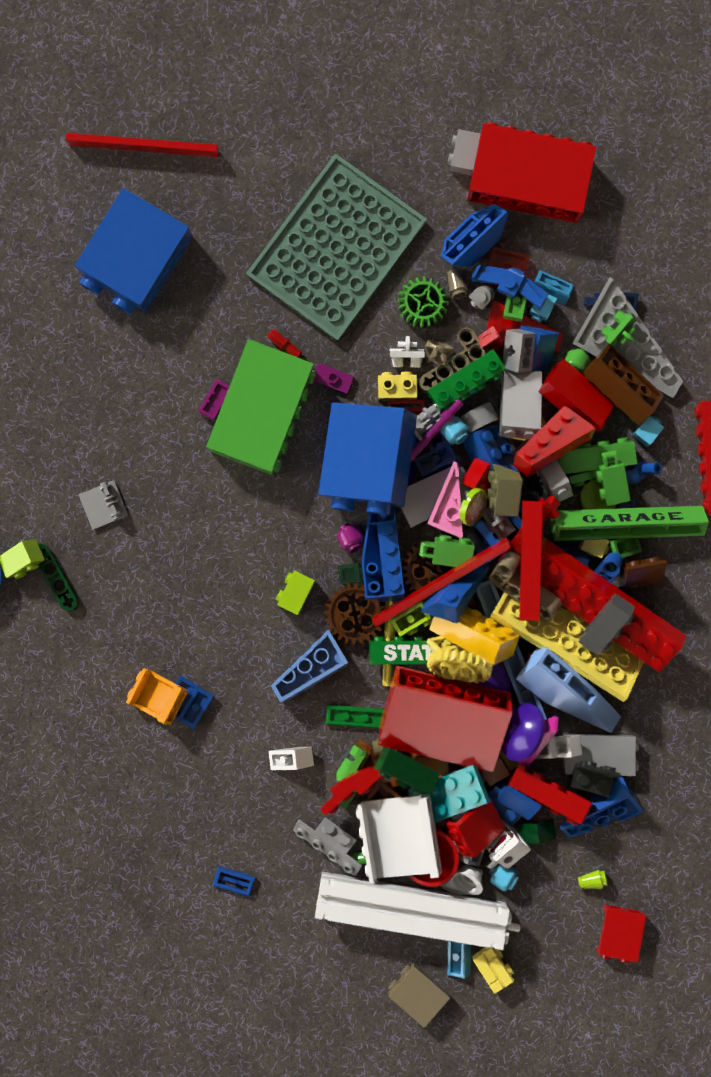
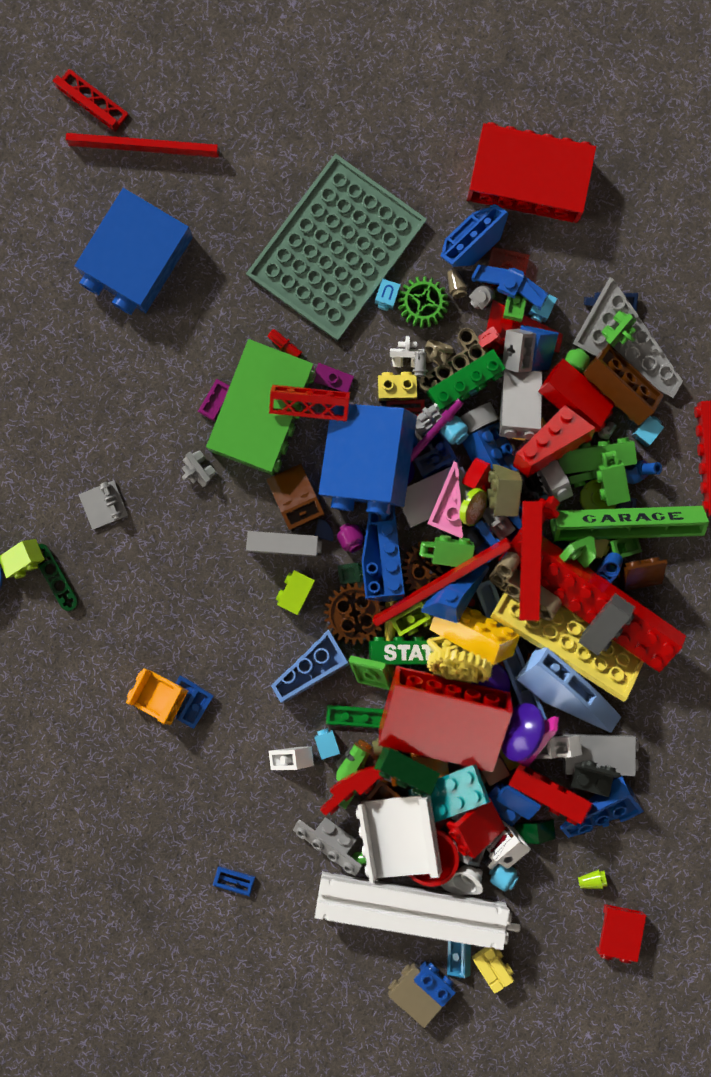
light grey brick [447,129,480,176] -> none
dark azure slope [534,270,574,306] -> none
none -> red fence [53,69,129,132]
none -> light grey hips [182,451,216,488]
none -> light grey brick [246,531,322,557]
none -> reddish brown slope [266,464,325,531]
none -> red fence [269,385,350,421]
none -> medium azure brick [314,728,340,760]
none -> dark blue tile [315,519,334,541]
none -> bright green tile [348,656,392,690]
none -> medium azure brick [375,278,401,311]
none -> light grey pin [413,352,428,377]
none -> blue bracket [414,961,456,1007]
none -> bright green slope [559,535,596,568]
none -> light grey arm [598,422,616,440]

